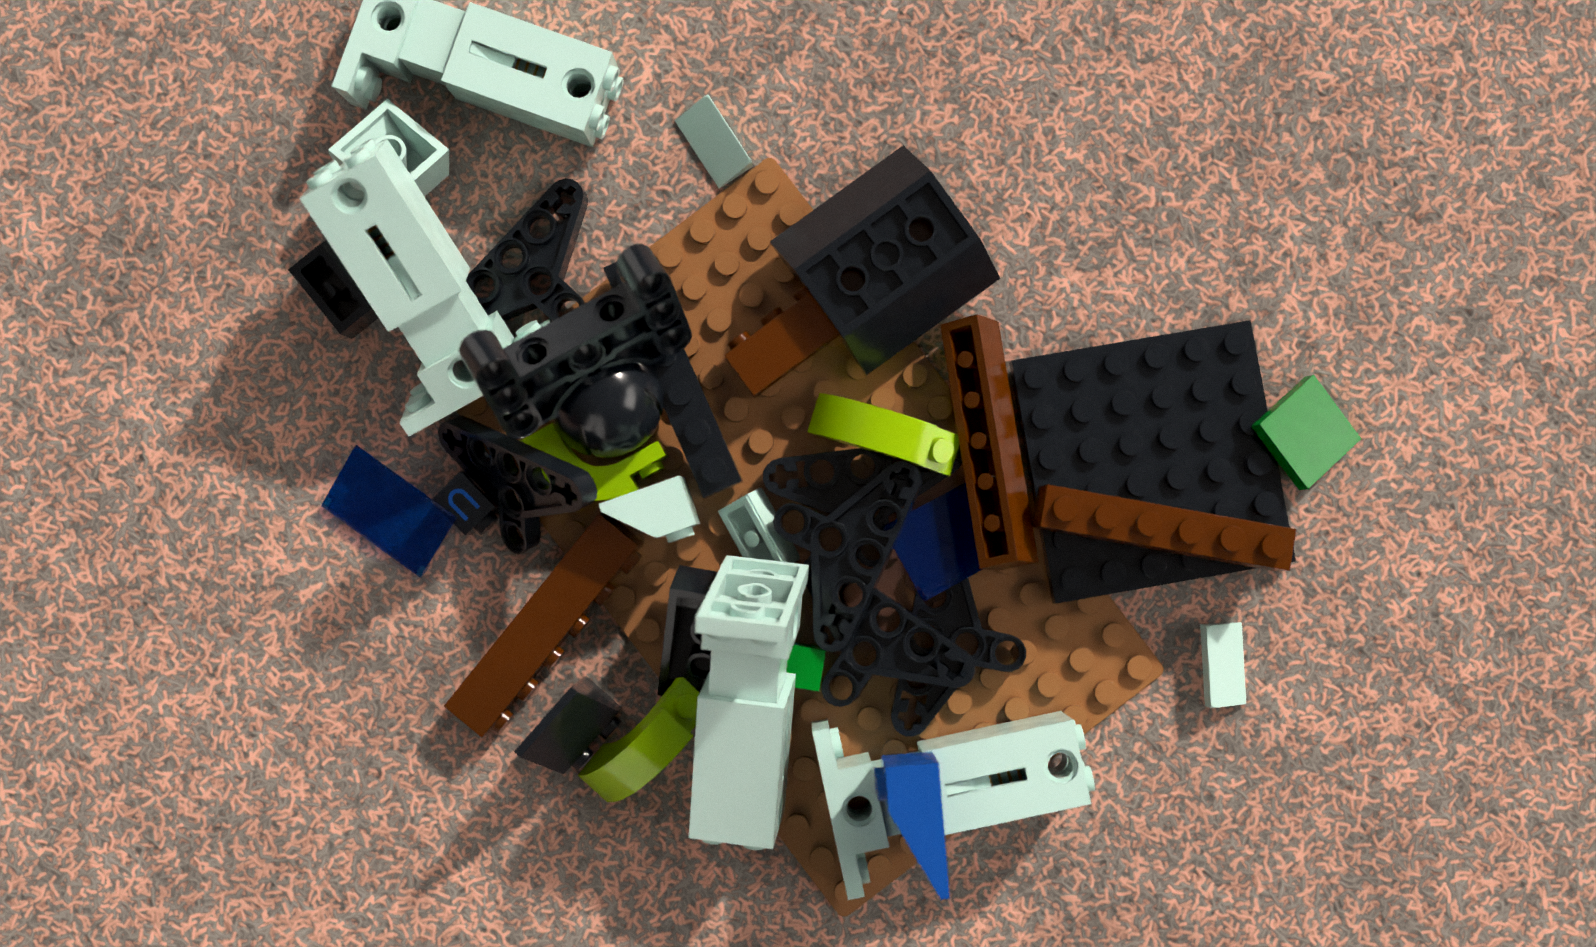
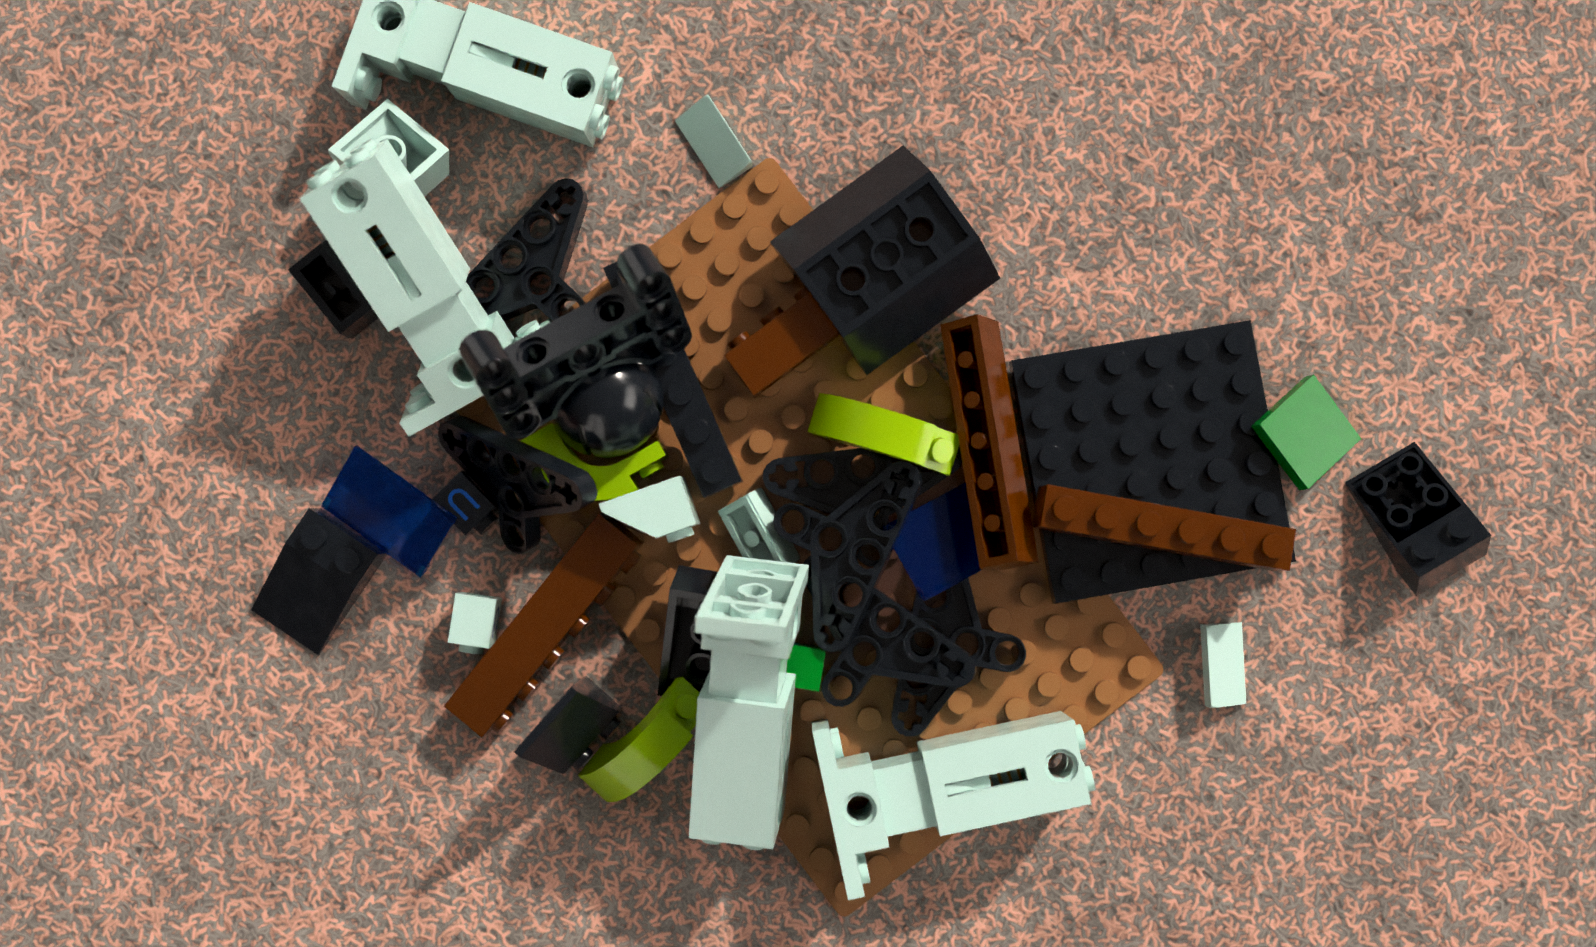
blue slope [874,752,950,899] -> none
none -> black slope [251,508,388,655]
none -> light aqua brick [448,592,502,654]
none -> black slope [1345,442,1491,596]

